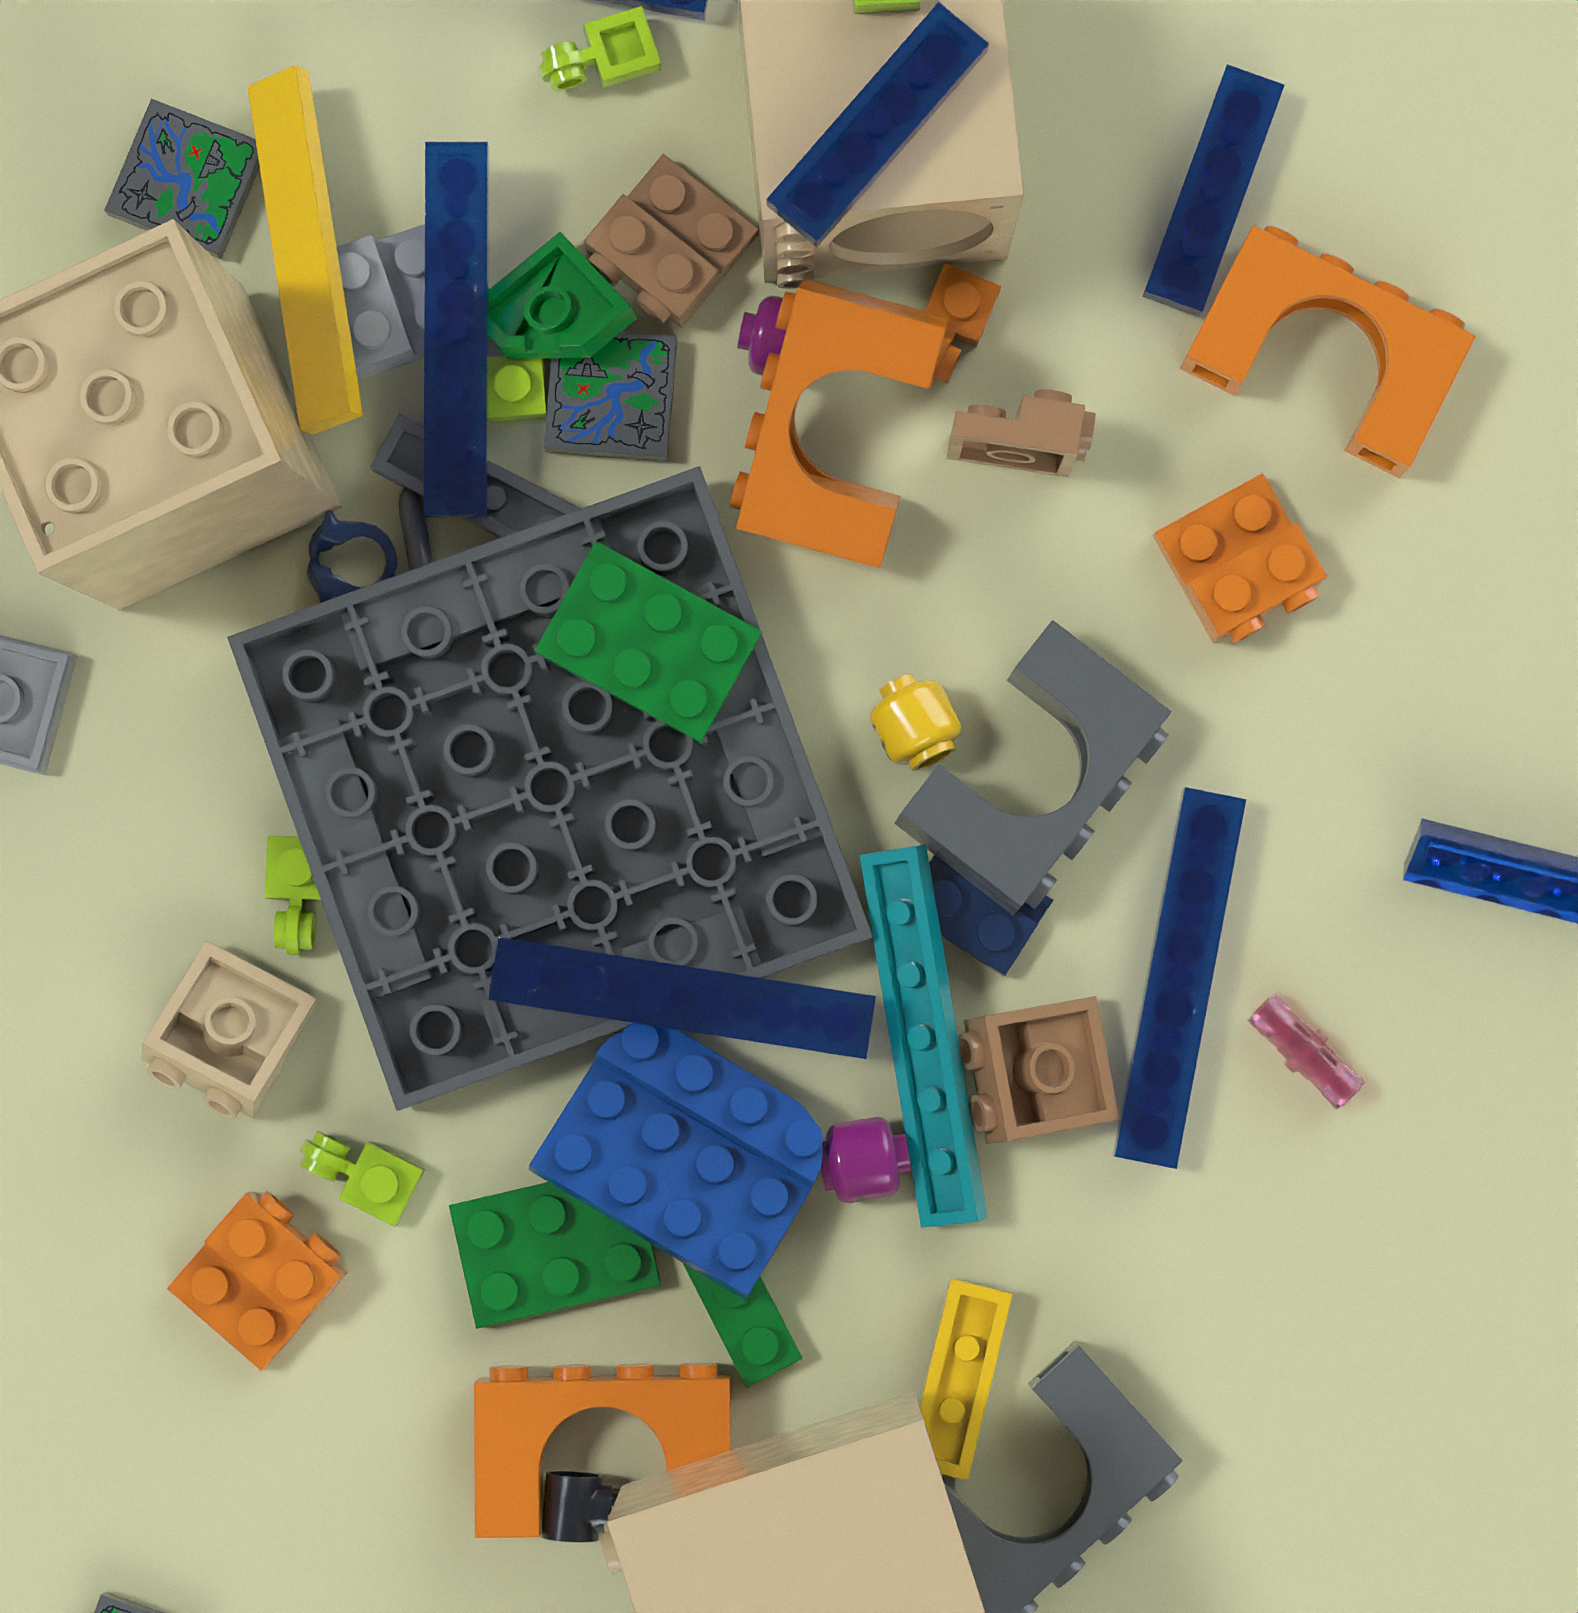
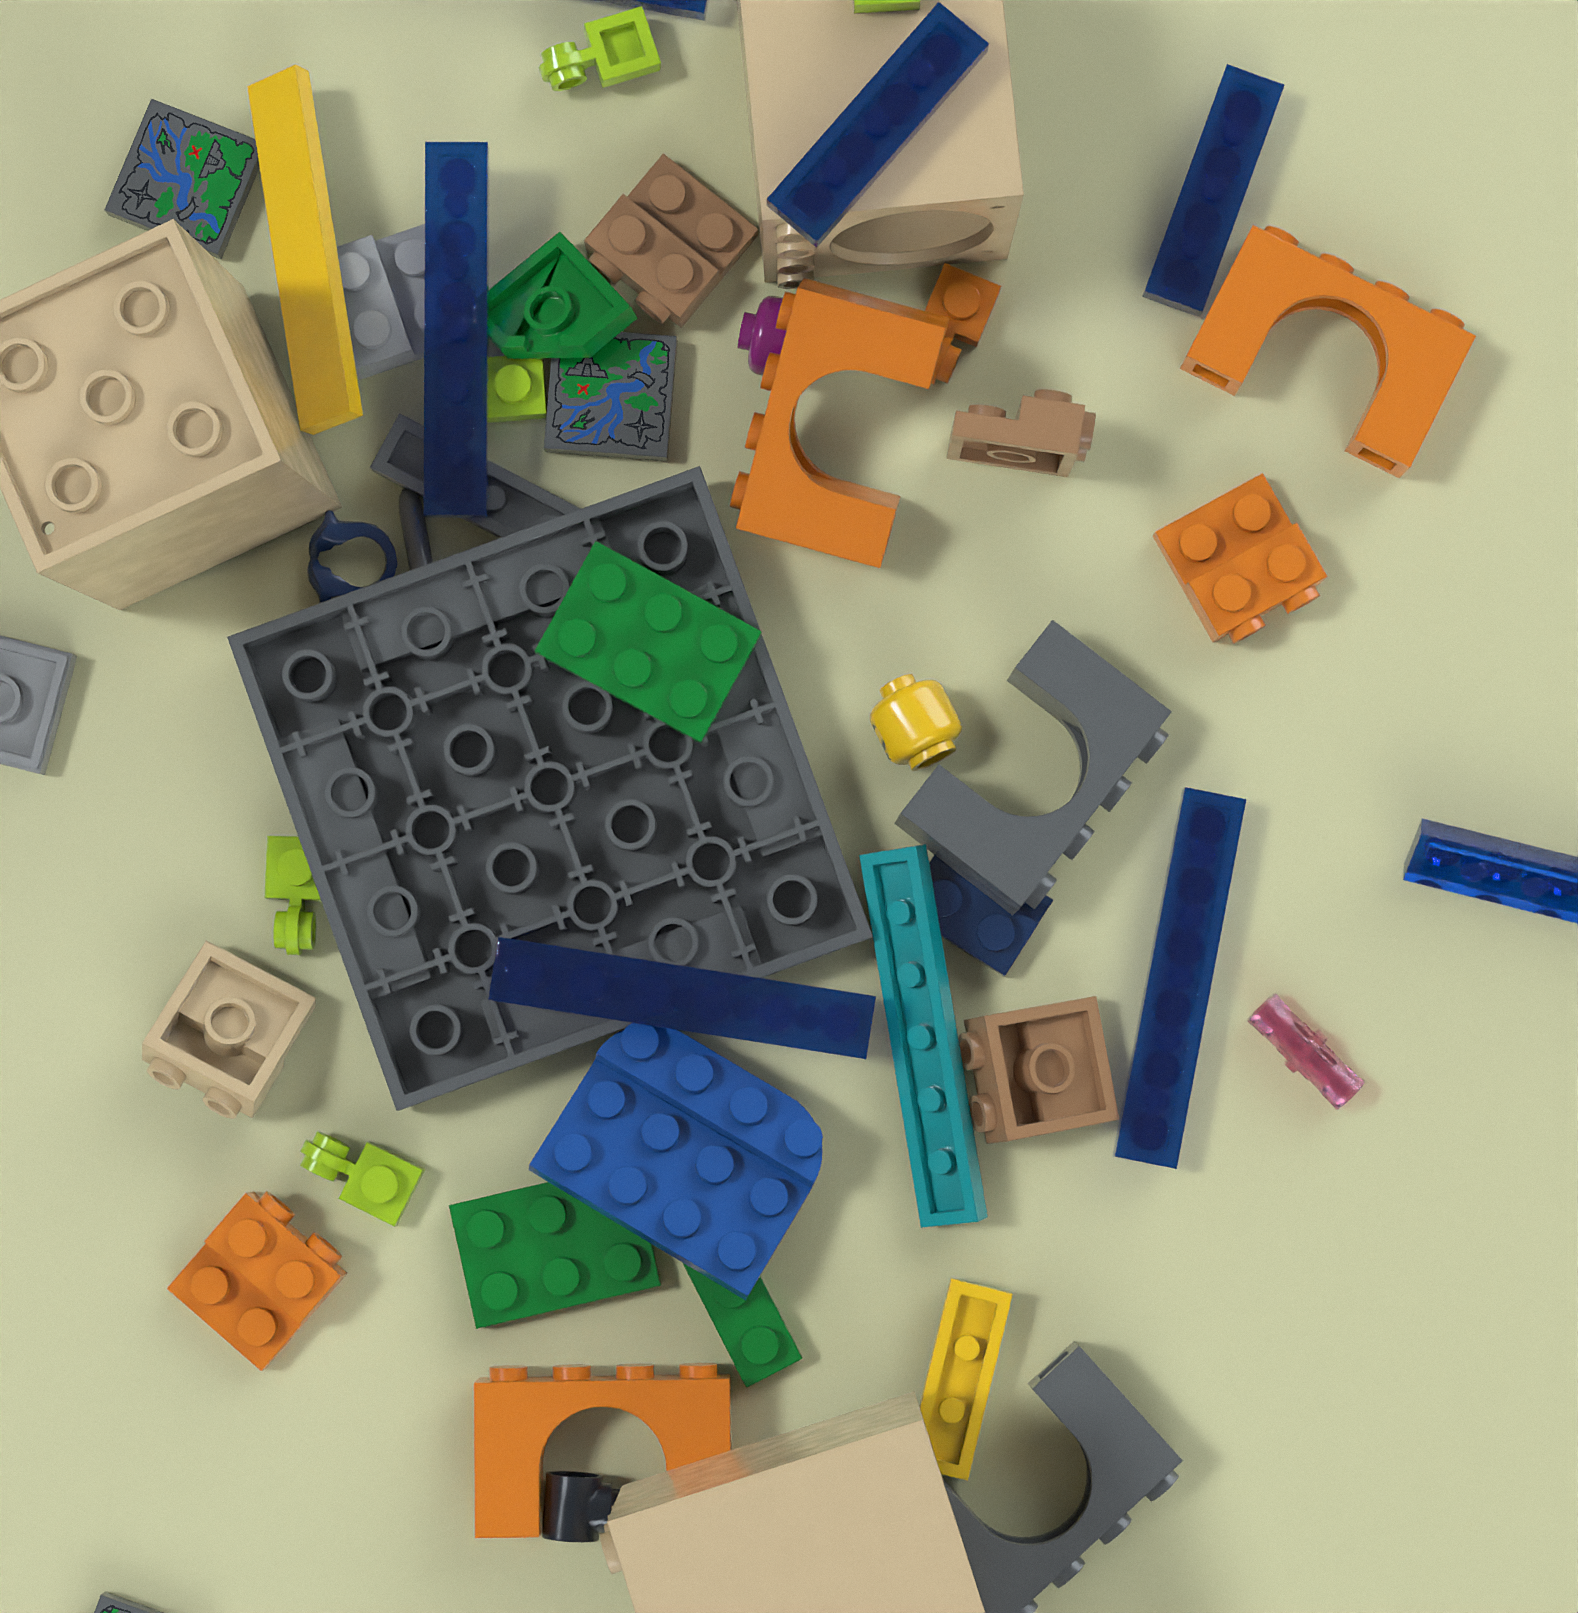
magenta head [821,1117,911,1203] -> none

